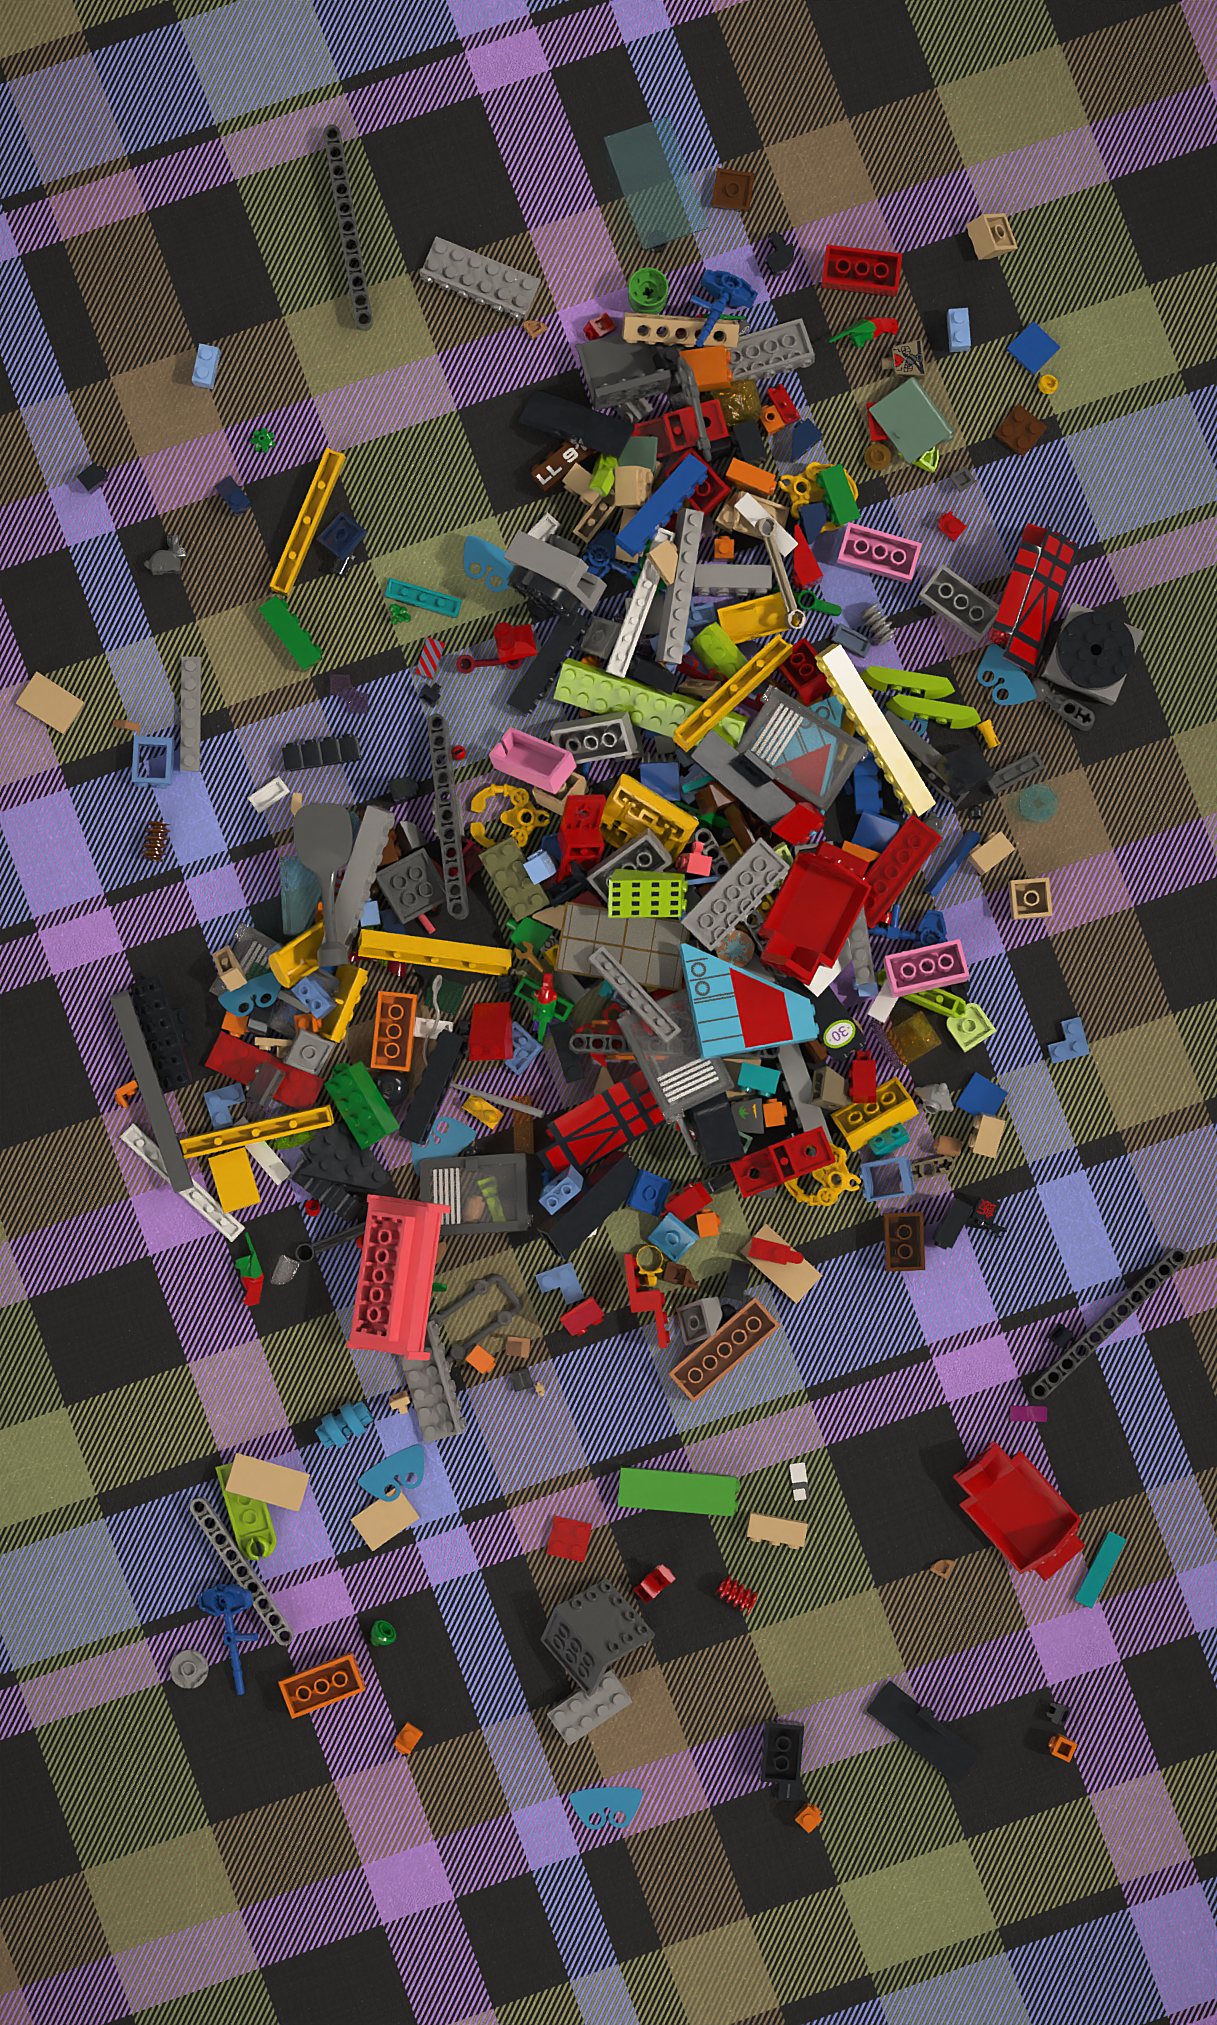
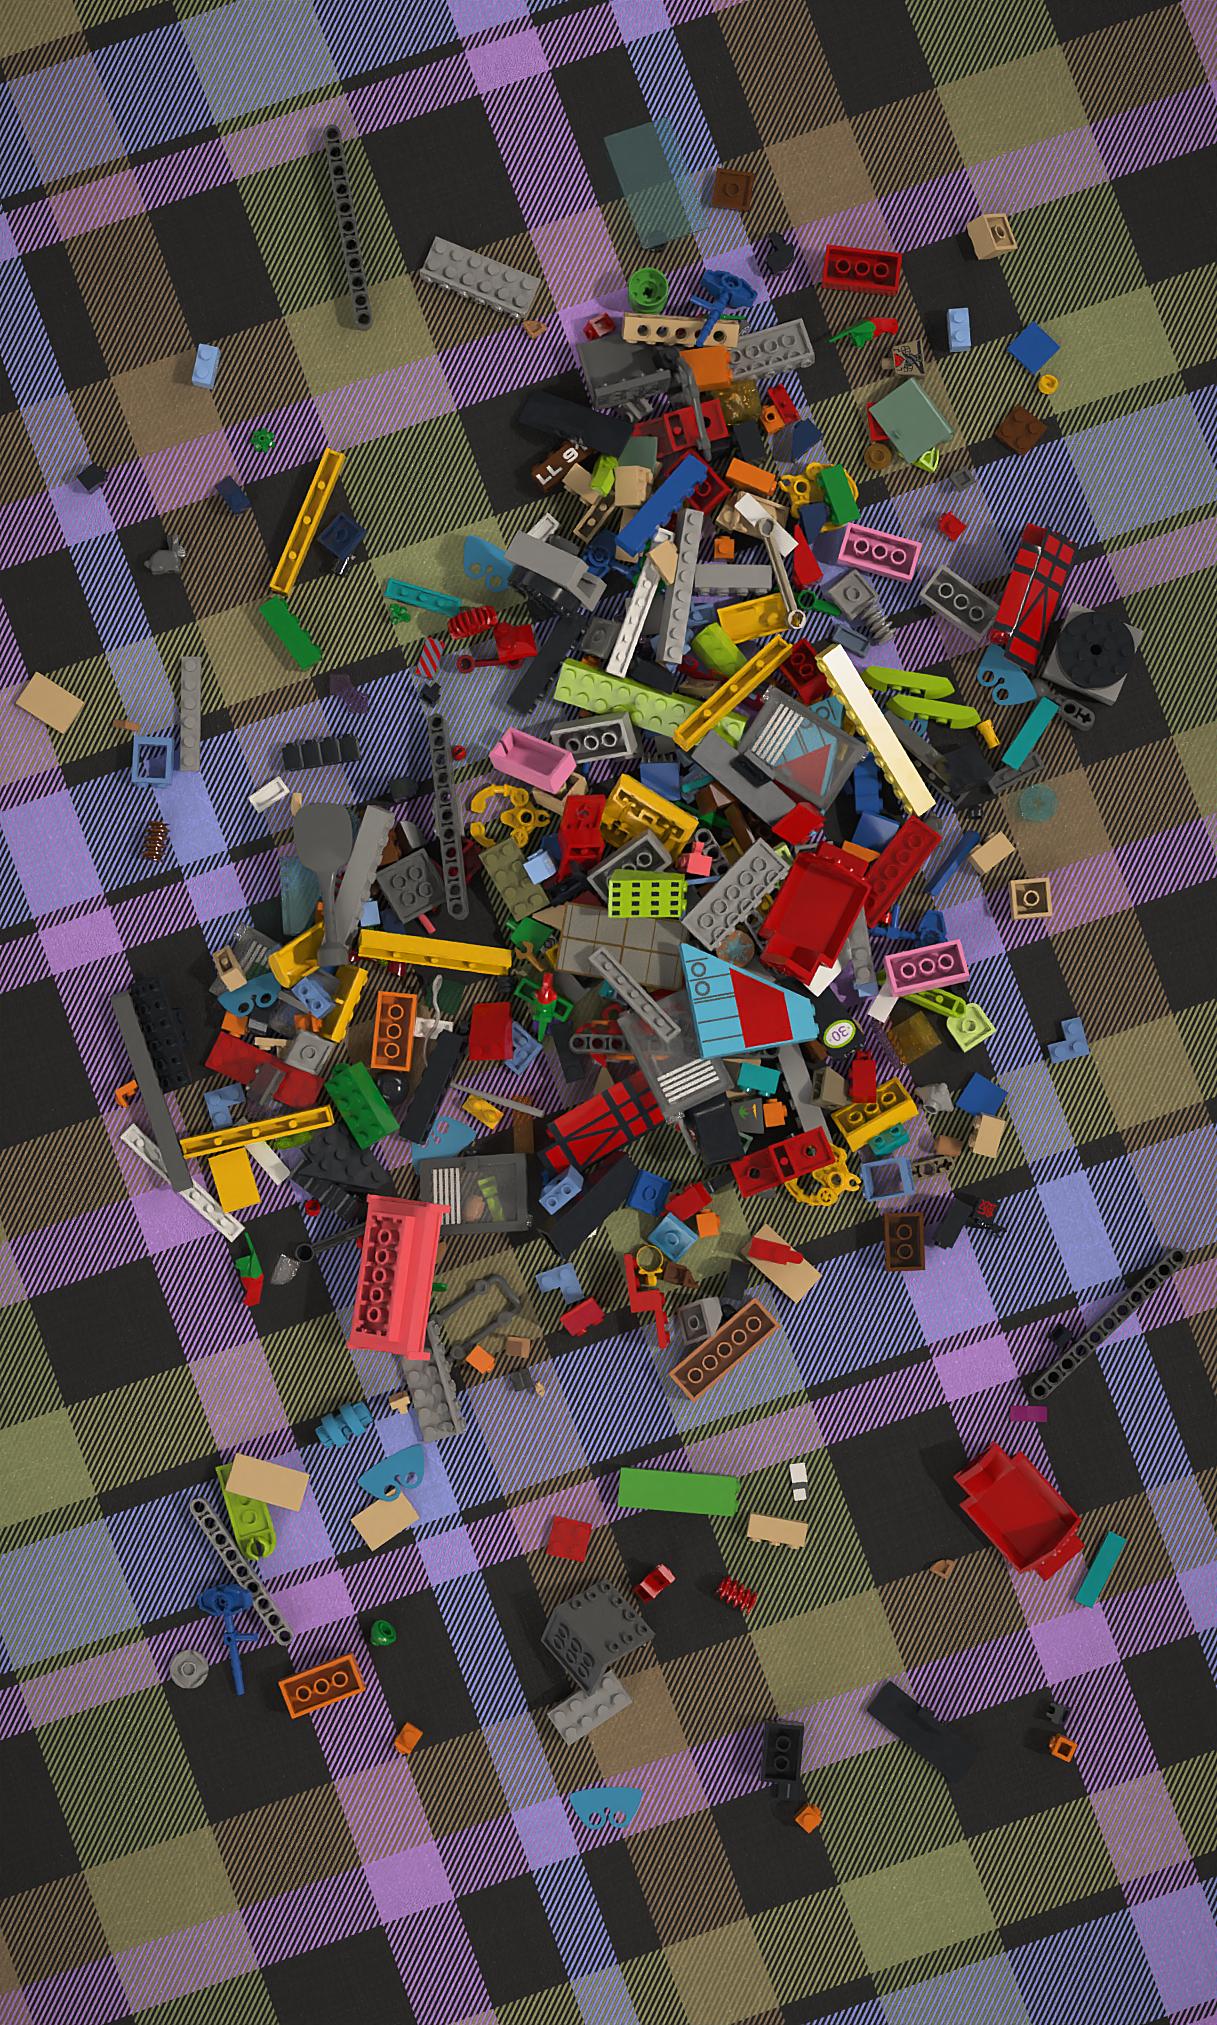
none -> red gear [447,605,498,640]
none -> light grey tile [826,568,880,621]
none -> teal tile [1001,696,1059,771]

